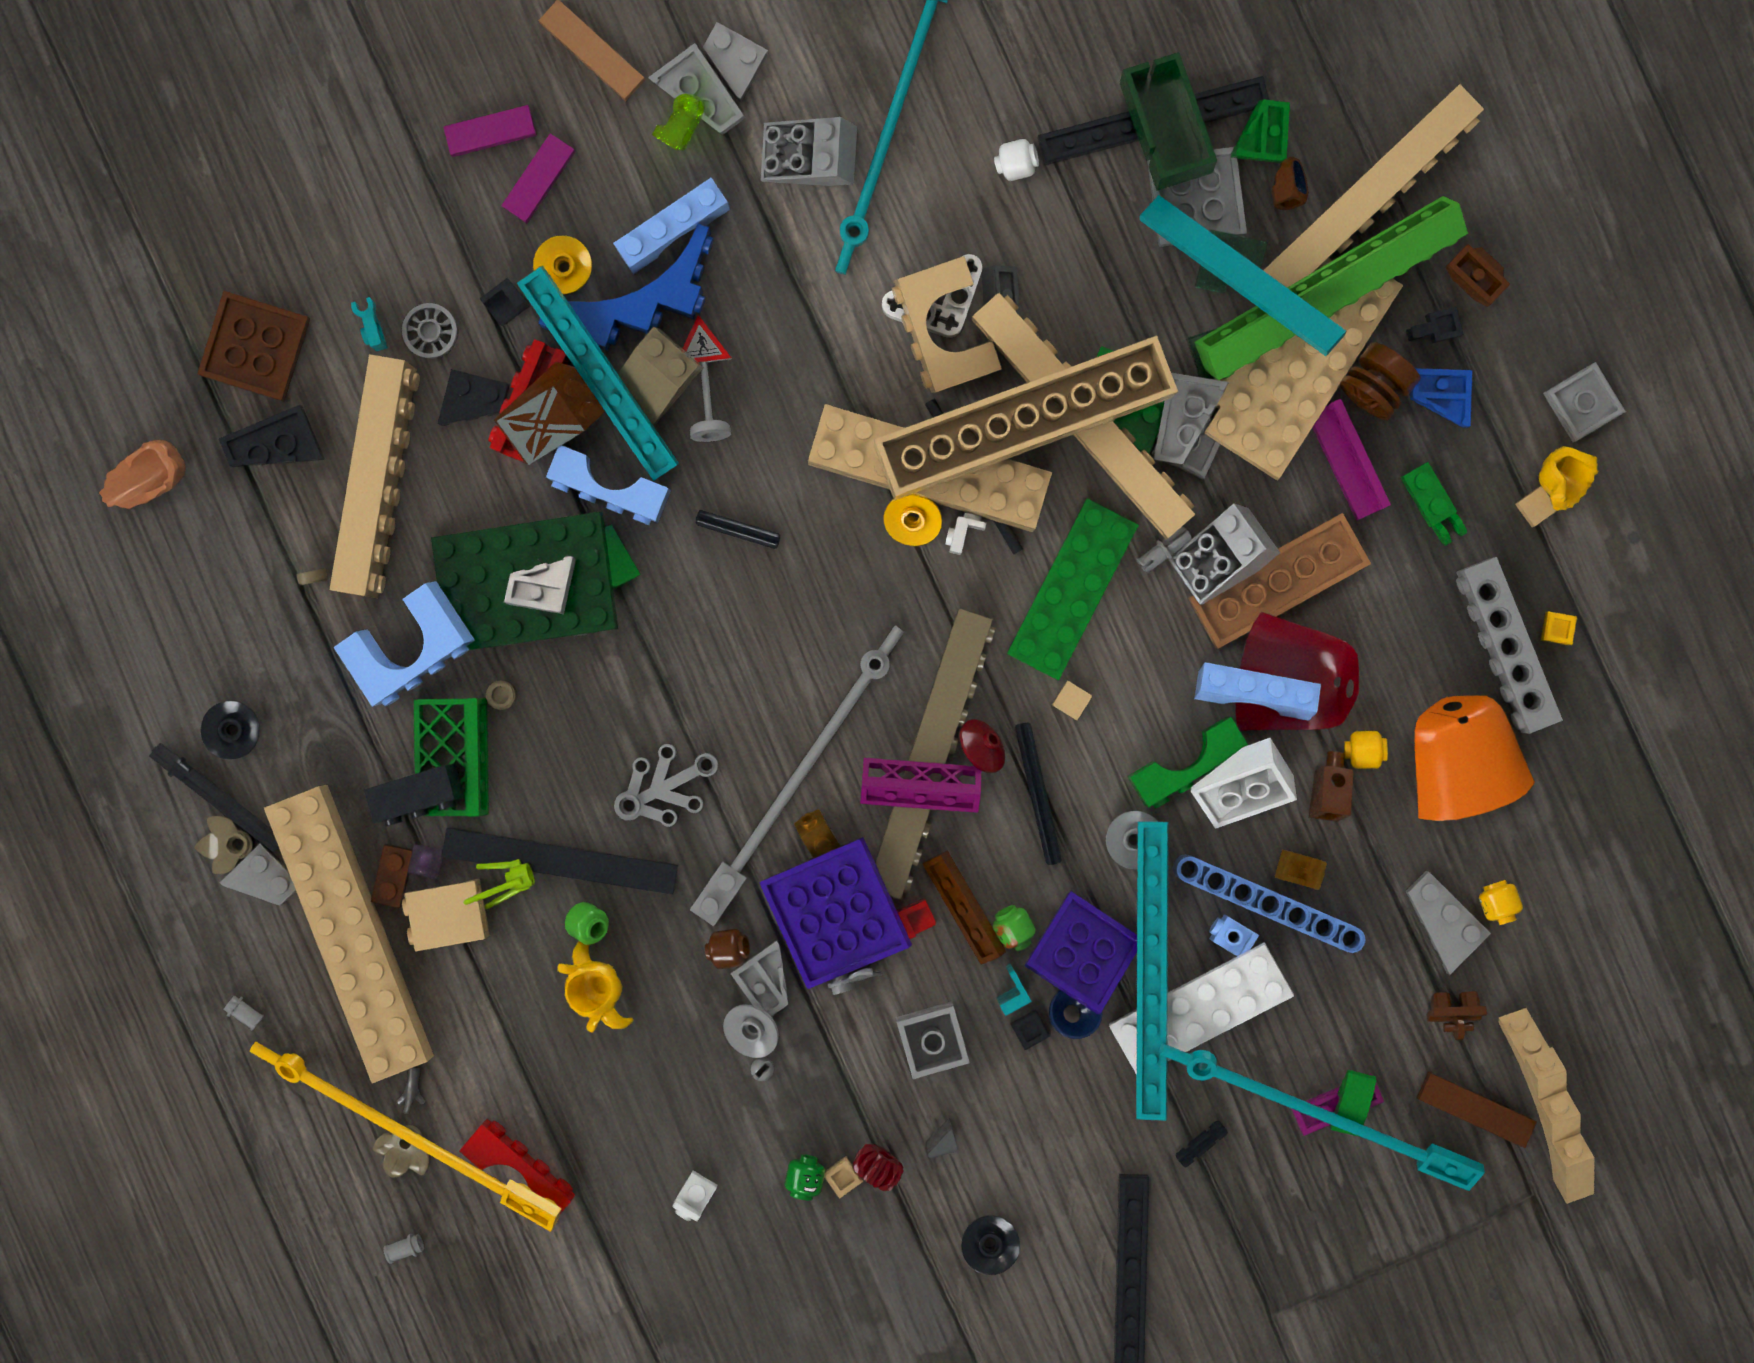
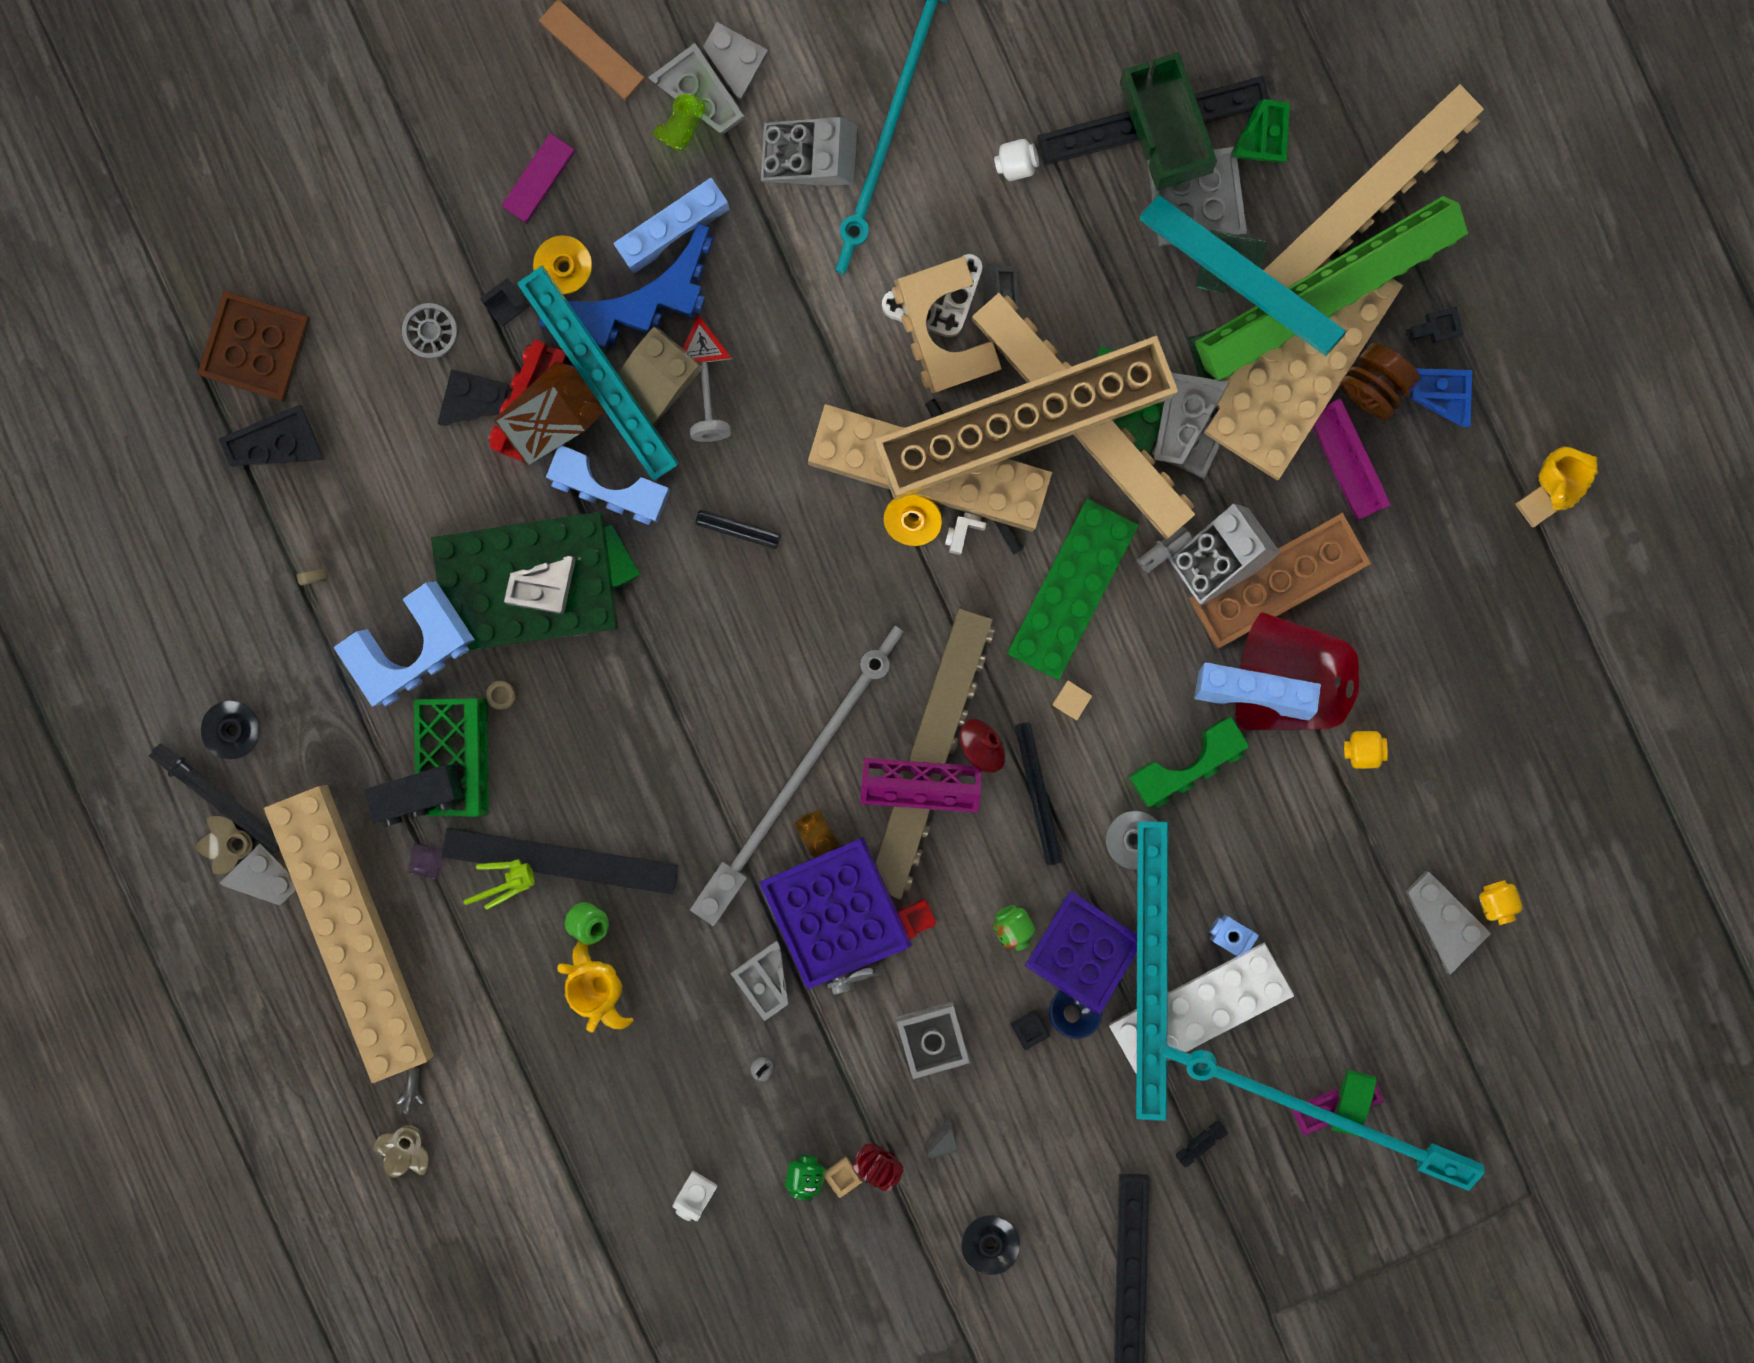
nougat hair [99,440,186,509] -> none
light grey pin [223,995,264,1031] -> none
yellow bar [250,1042,562,1232] -> none
tan brick [329,354,420,599] -> none
teal plate [351,297,388,351] -> none
reddish brown plate [371,844,415,908] -> none
light grey pin [384,1234,424,1264] -> none
tan panel [402,879,490,952] -> none
magenta tile [443,105,537,157] -> none
red arch [459,1119,575,1214] -> none
light grey plant [614,744,718,827] -> none
reddish brown head [705,929,750,969] -> none
light grey dish [723,1004,779,1058] -> none
reddish brown plate [923,850,1006,965] -> none
teal panel [996,963,1032,1016] -> none
medium blue beam [1172,854,1365,953] -> none
white slope [1191,738,1297,829] -> none
reddish brown rock [1271,157,1309,210] -> none
pearl gold bracket [1275,849,1327,890] -> none
reddish brown torso [1308,751,1353,822] -> none
green hinge [1400,462,1467,546] -> none
orange piece [1415,696,1535,821] -> none
reddish brown tile [1417,1071,1537,1148] -> none
reddish brown hips [1427,991,1487,1040] -> none
reddish brown slope [1445,244,1510,307] -> none
light grey brick [1456,557,1563,734] -> none
tan arch [1499,1008,1594,1204] -> none
yellow tile [1541,611,1577,645] -> none
light grey tile [1543,362,1626,442] -> none

